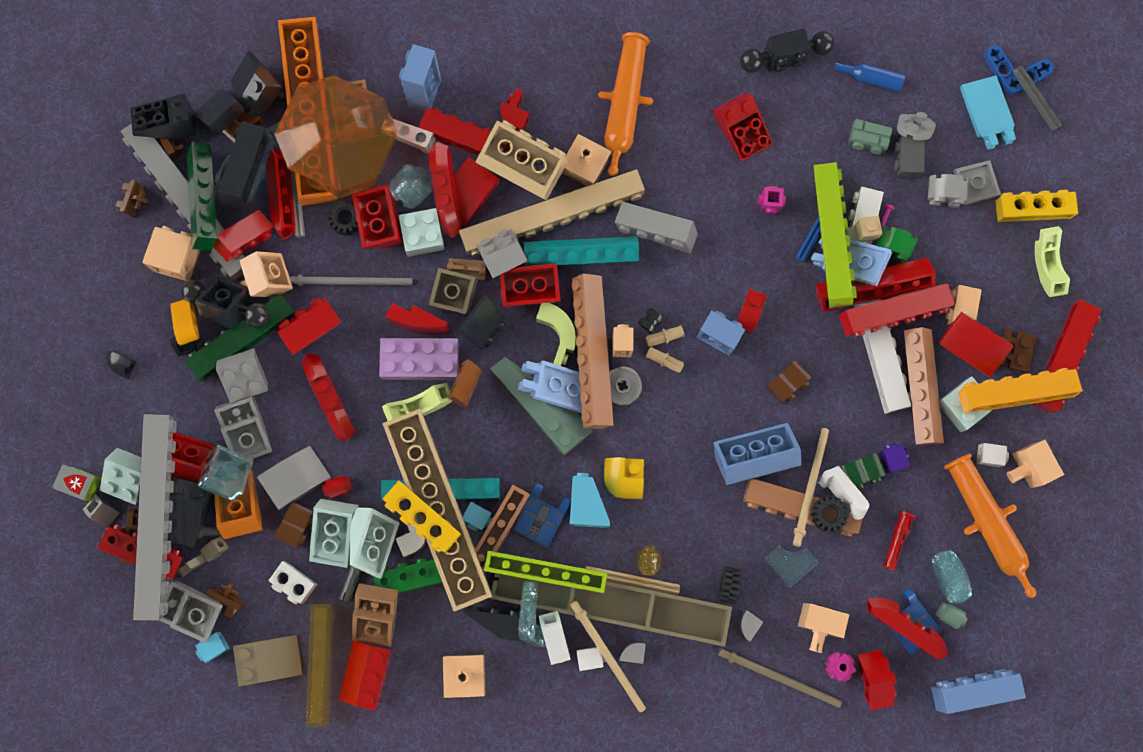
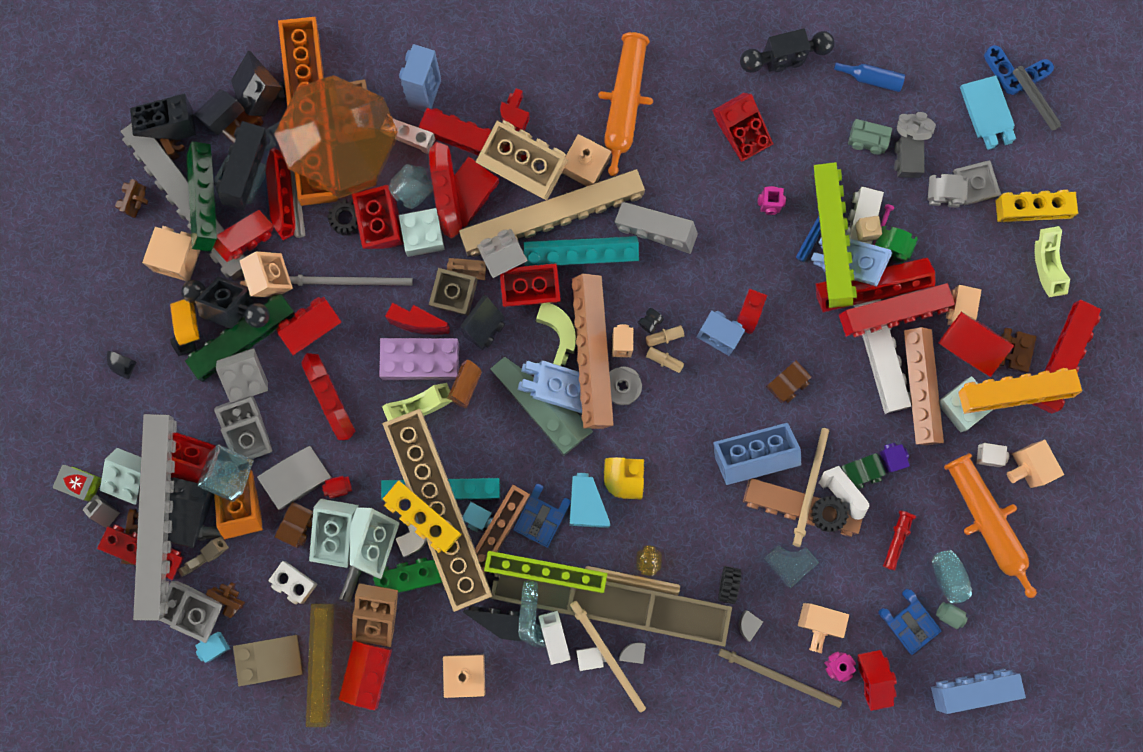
red brick [866,598,949,659] -> none

